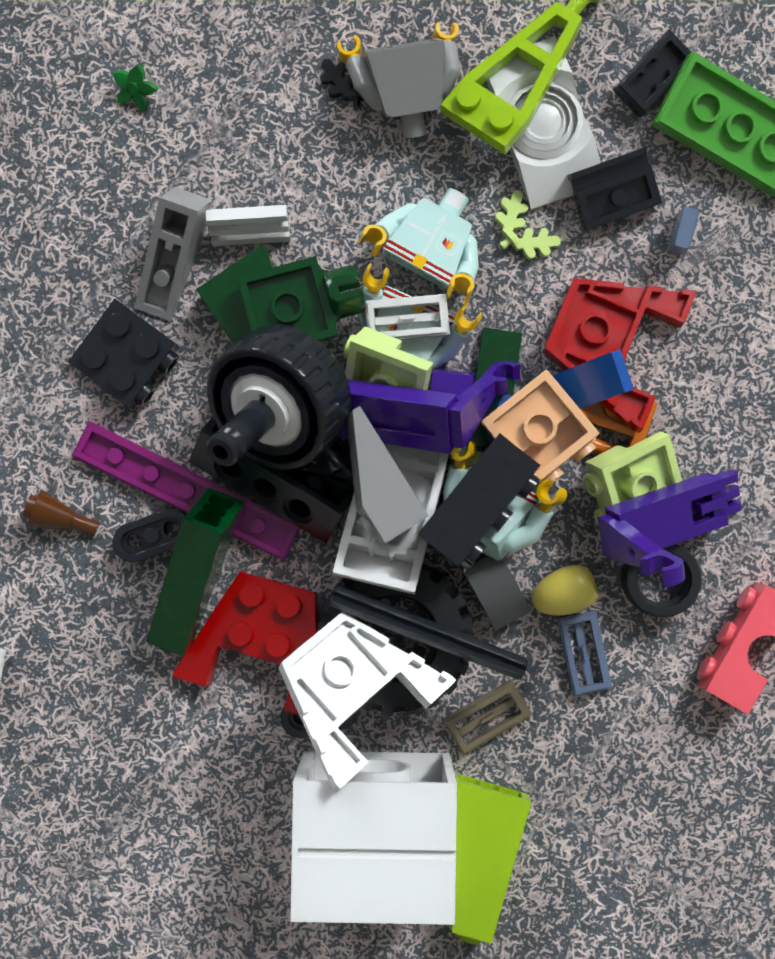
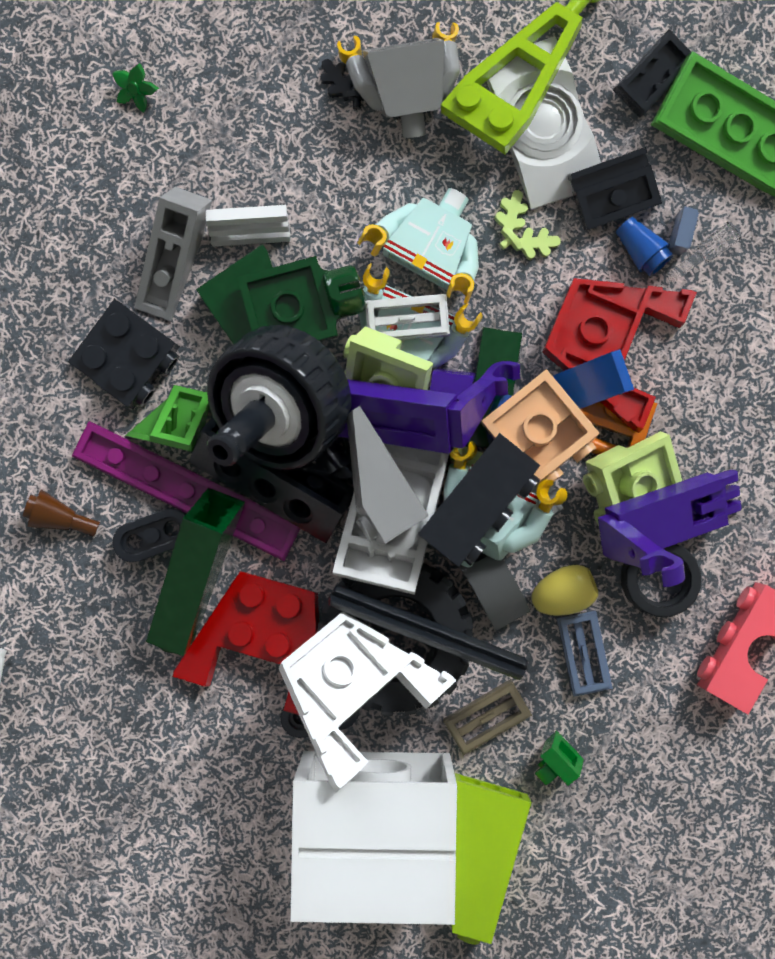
none -> bright green slope [125,385,209,452]
none -> green tile [535,730,584,786]
none -> blue cone [616,217,674,277]

